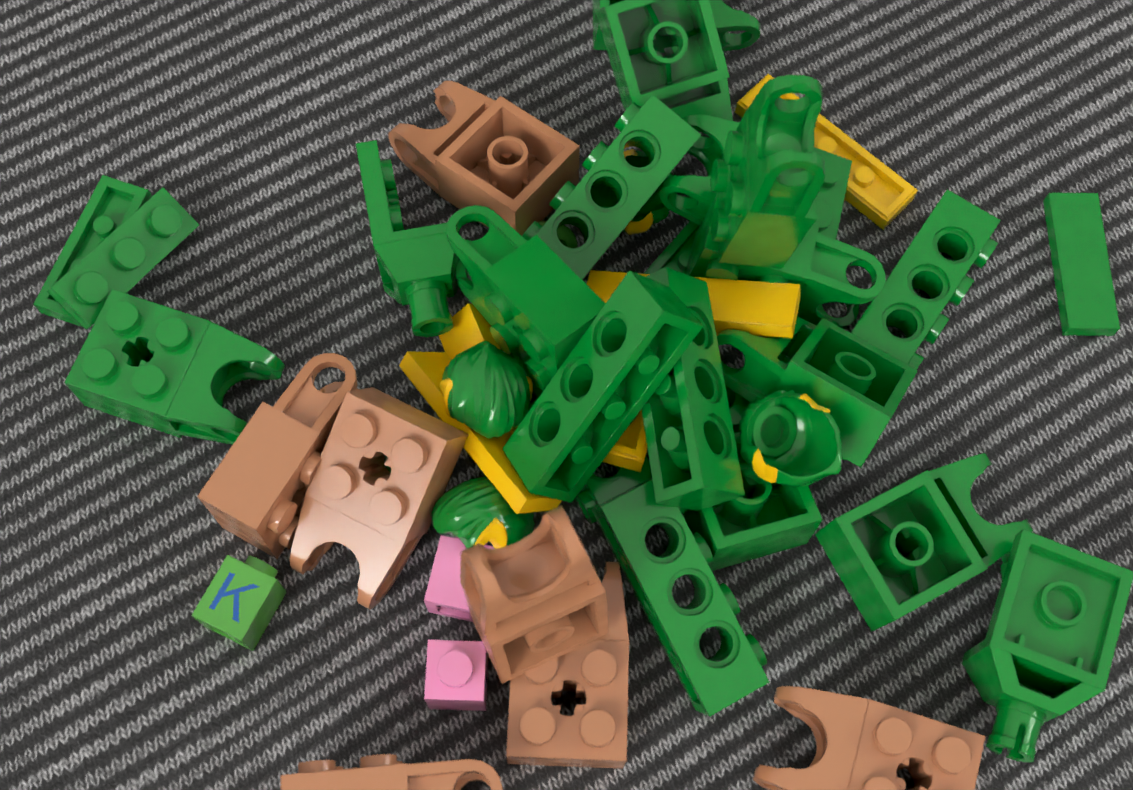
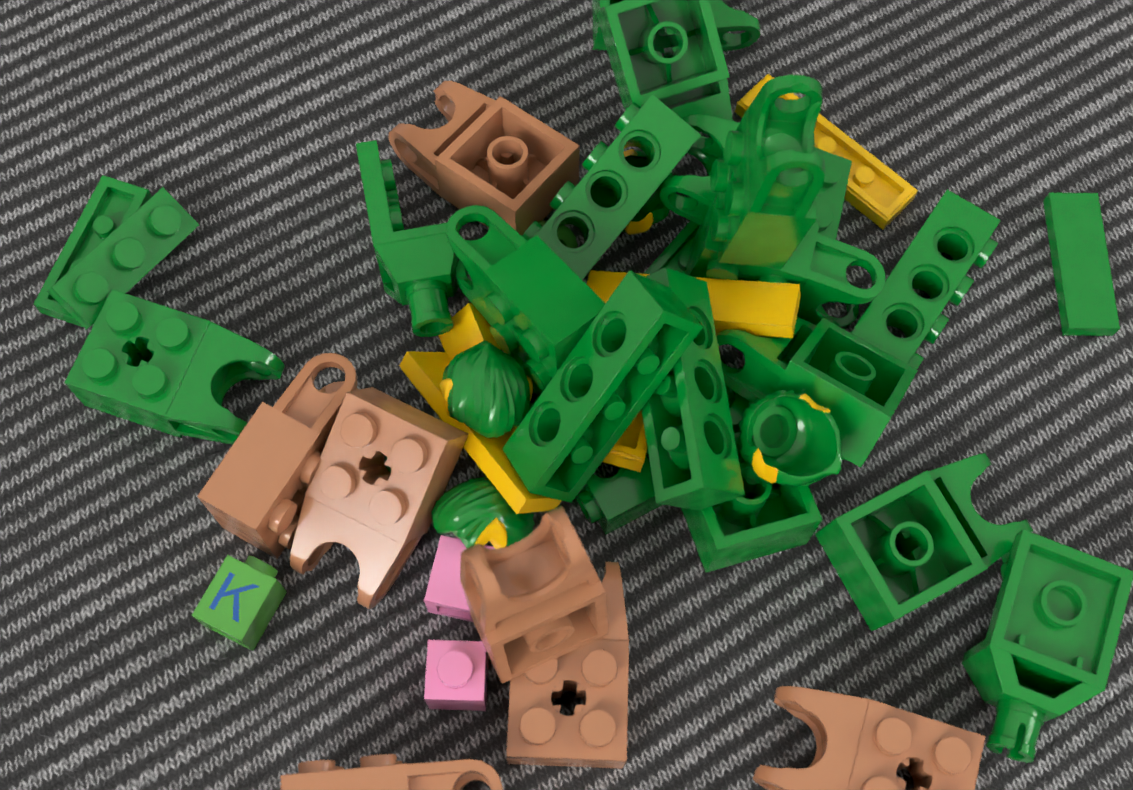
green brick [591,478,769,717] -> none

